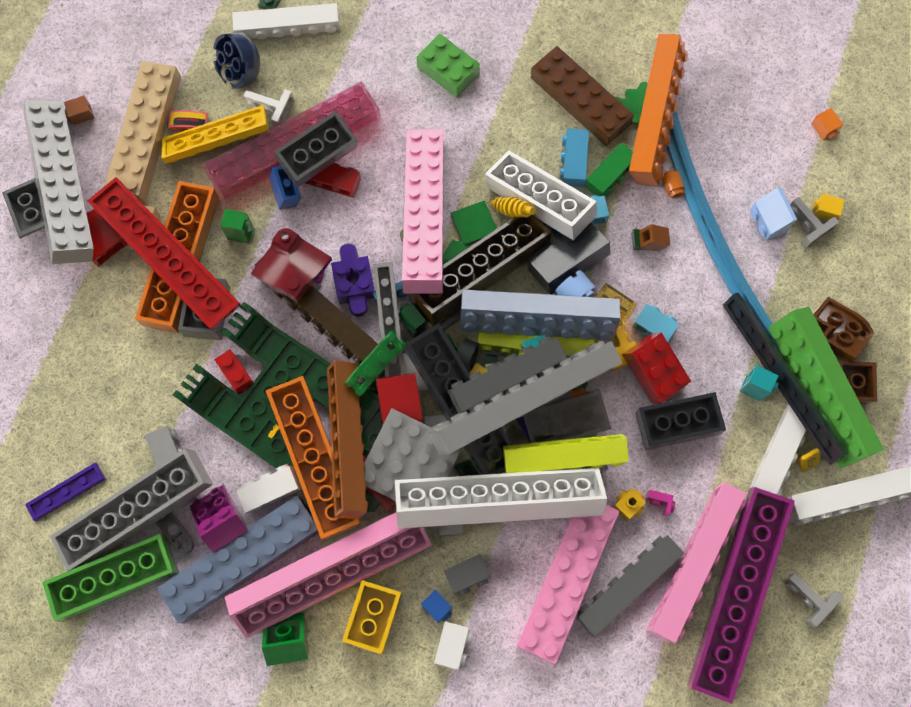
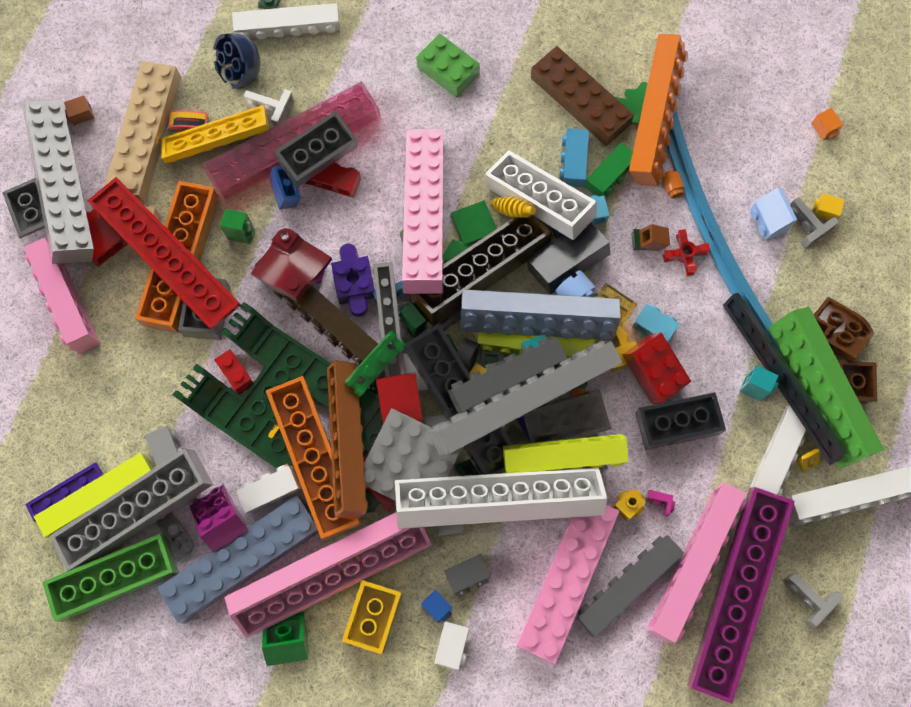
none -> bright pink brick [24,237,100,354]
none -> neon yellow brick [34,453,153,539]
none -> red pin [662,229,710,276]

